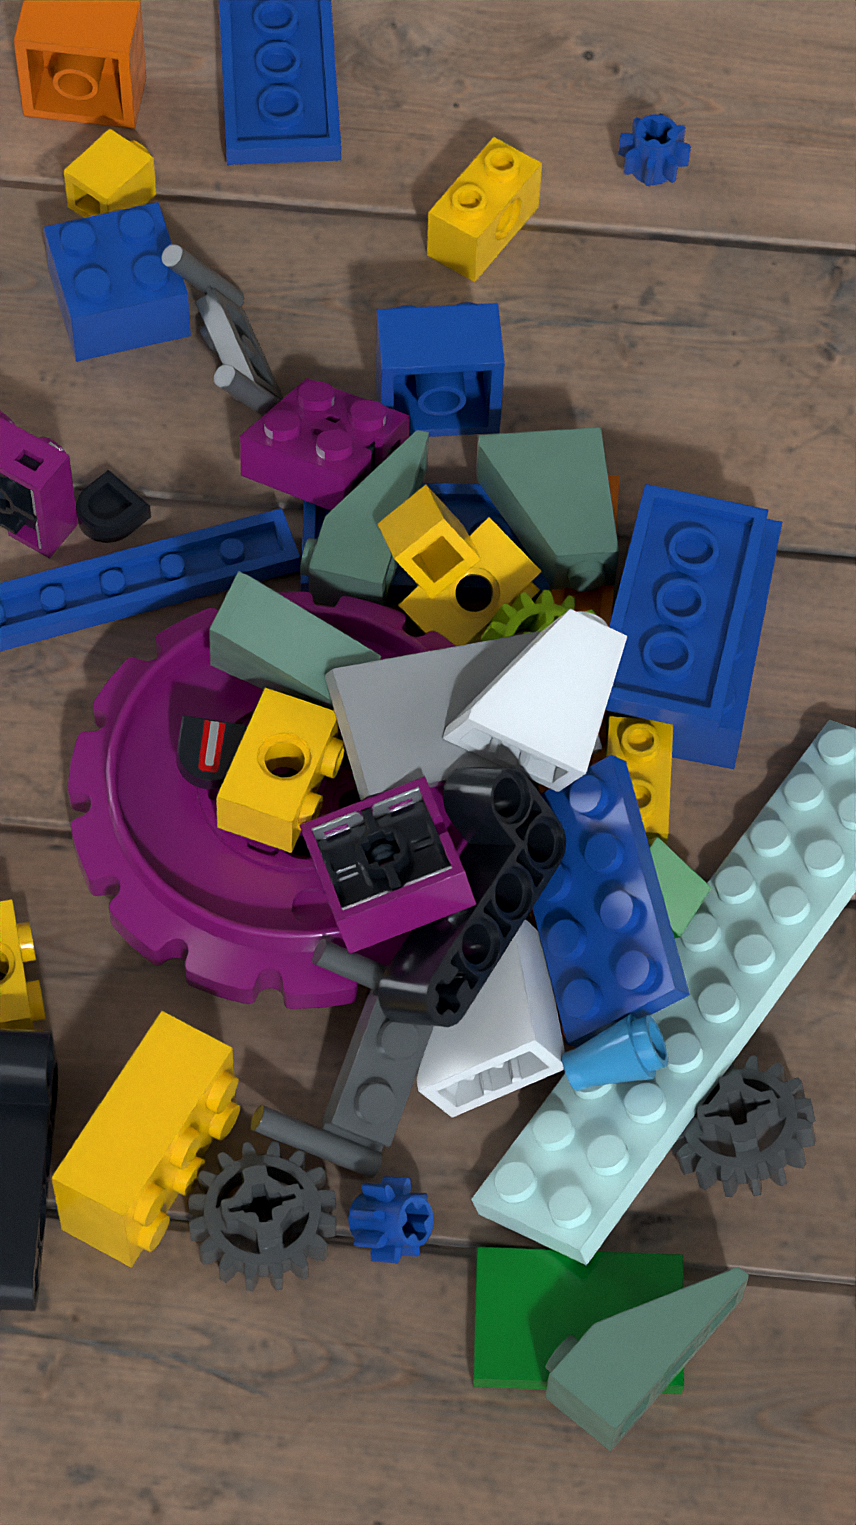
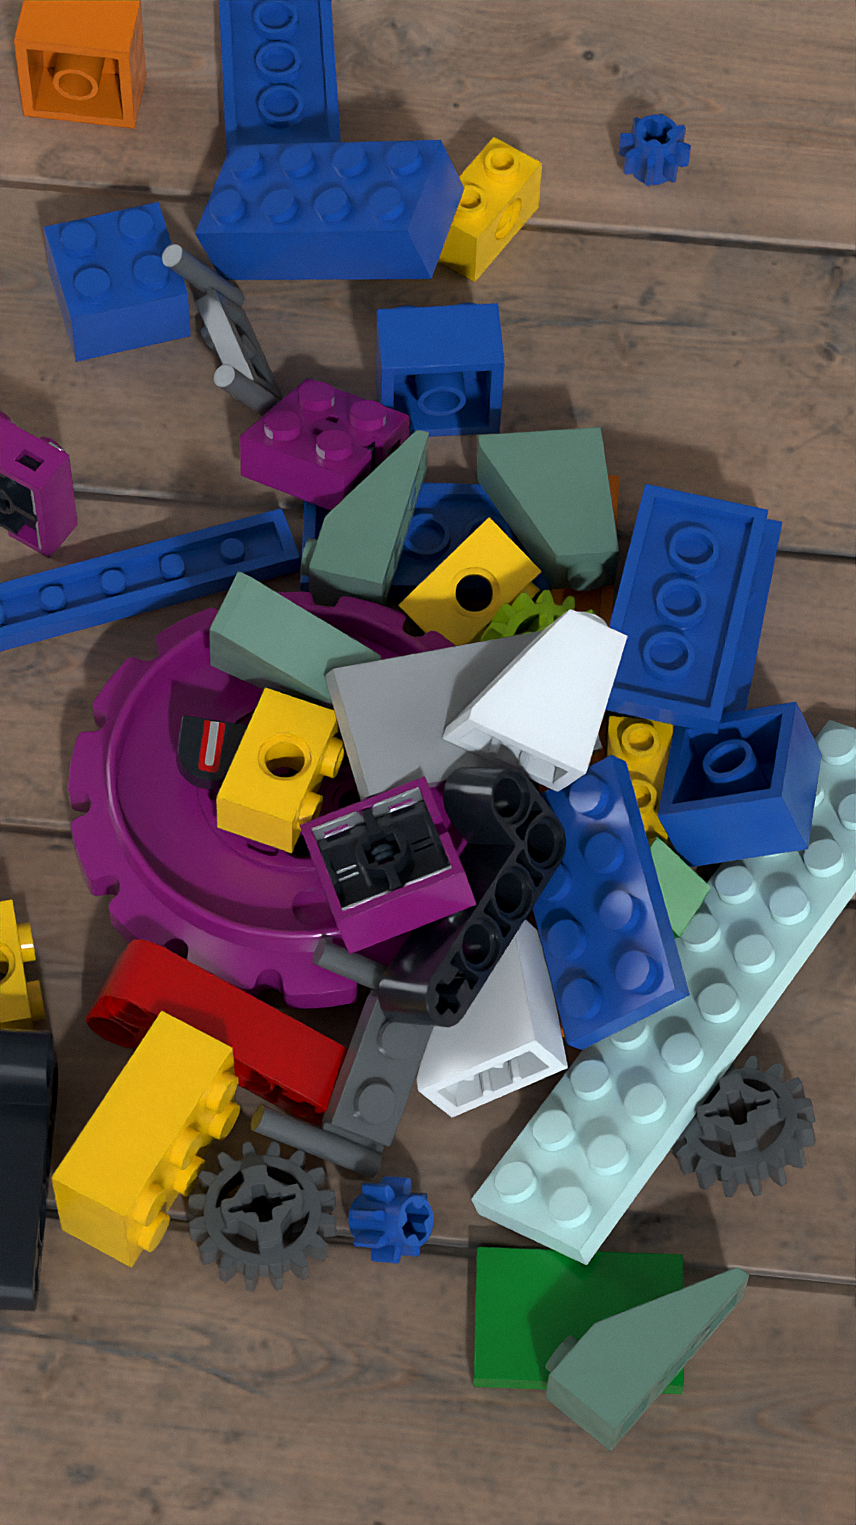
yellow brick [63,129,157,218] -> none
black tile [76,470,151,543] -> none
yellow brick [377,485,481,599] -> none
dark azure cone [562,1014,668,1091] -> none
none -> red beam [85,939,348,1125]
none -> blue brick [195,140,464,280]
none -> blue brick [658,702,822,867]

